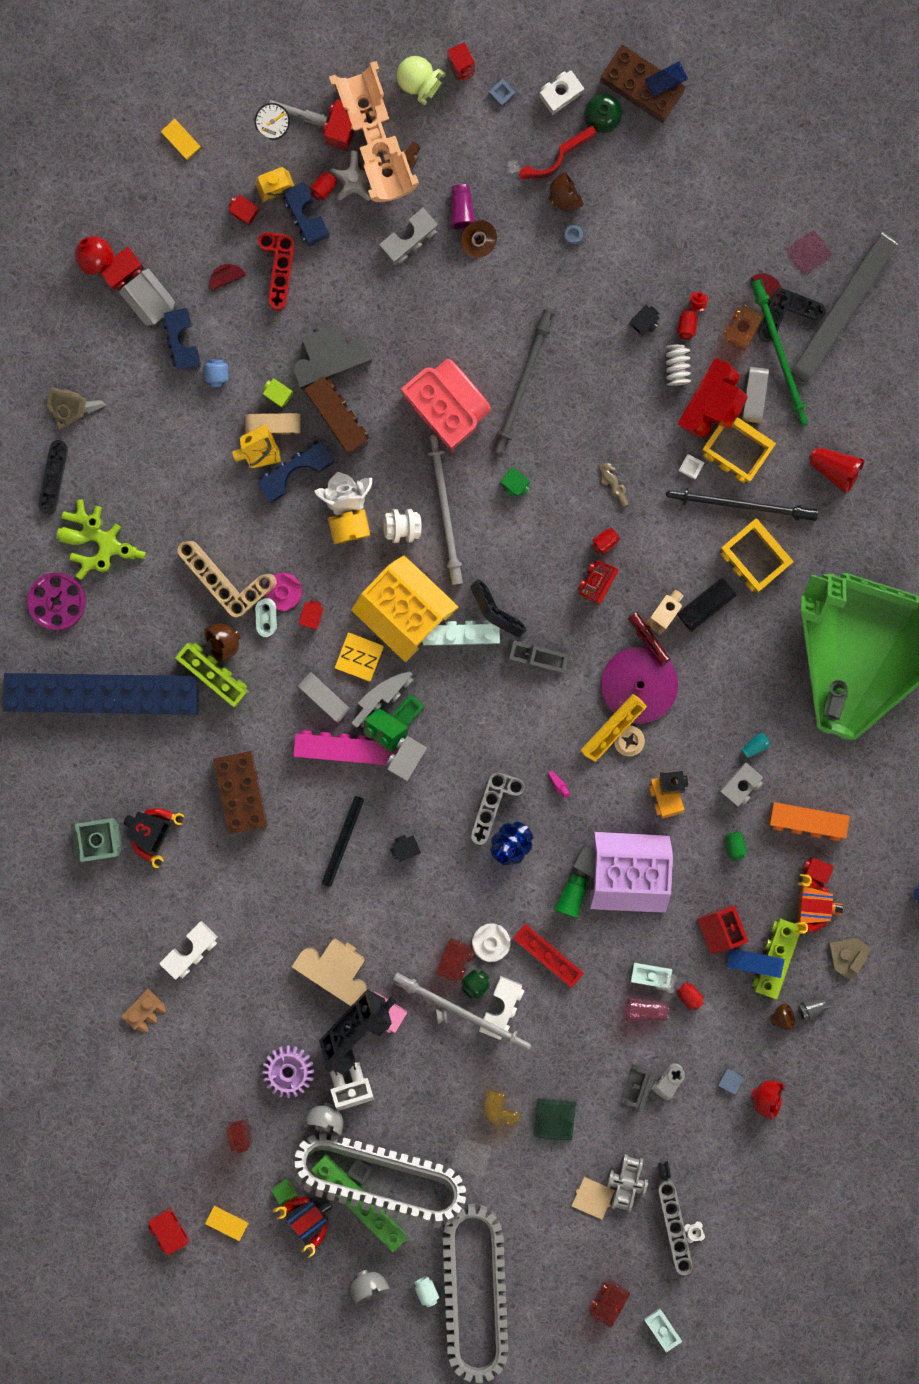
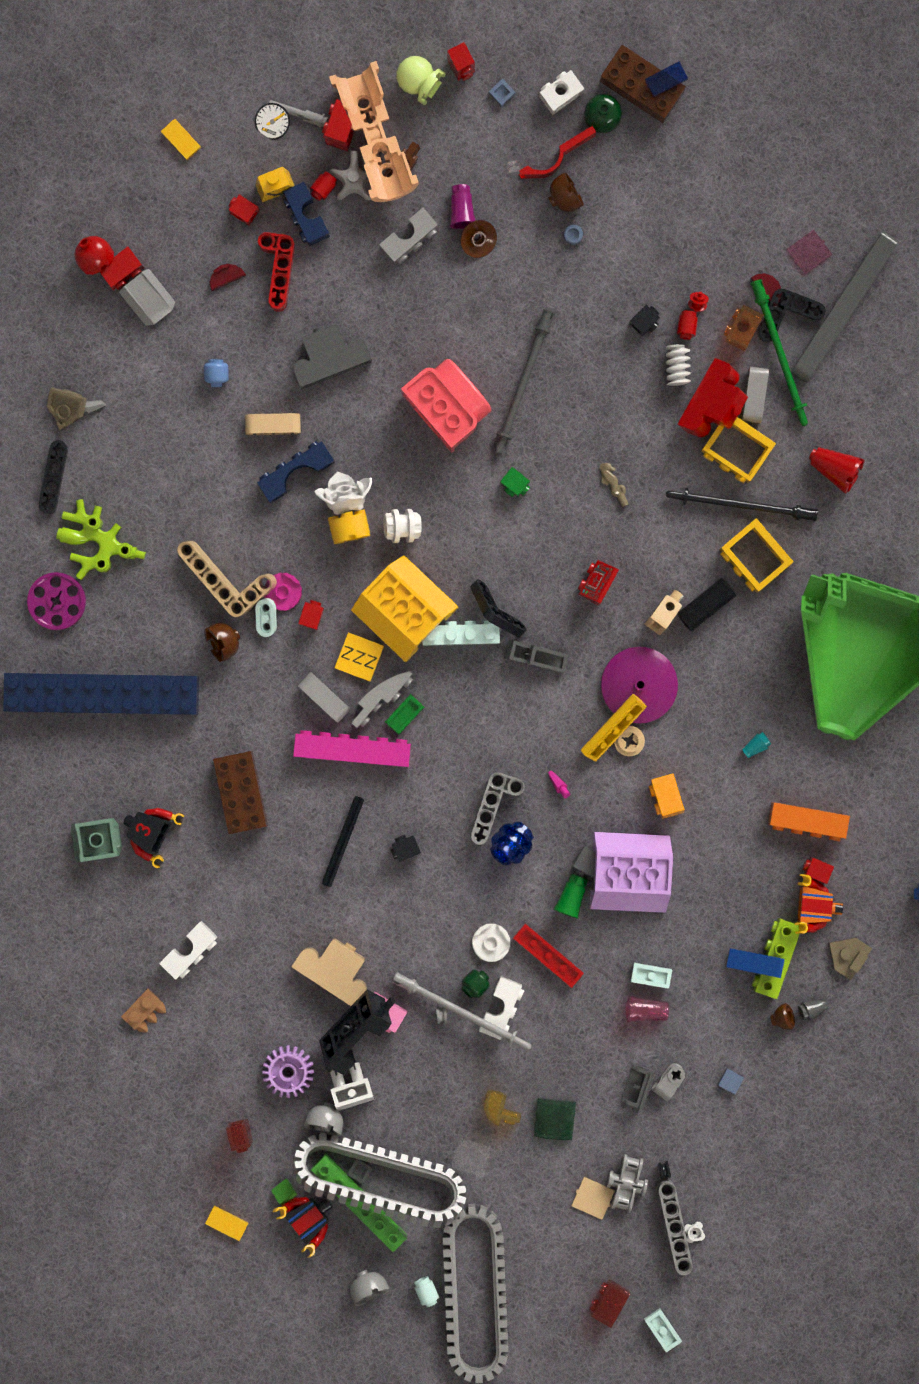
red brick [148,1207,190,1255] -> none
dark blue arch [161,308,201,370] -> none
lime brick [175,642,249,707] -> none
yellow torso [232,424,281,468] -> none
lime brick [262,378,294,409] -> none
reddish brown brick [304,376,369,457] -> none
green brick [363,709,408,753] -> none
light grey brick [386,736,427,781] -> none
light grey bar [428,434,463,585] -> none
clear red brick [435,937,474,983] -> none
red brick [591,527,620,555] -> none
dark red pin [628,612,671,666] -> none
clear plate [656,971,677,993] -> none
black brick [660,771,688,795] -> none
red brick [676,981,704,1011] -> none
white tile [678,454,704,480] -> none
red slope [697,905,749,954] -> none
light grey brick [719,762,763,806] -> none
green brick [725,831,747,861] -> none
red cylinder [751,1080,785,1120] -> none
dark grey piece [823,680,848,721] -> none

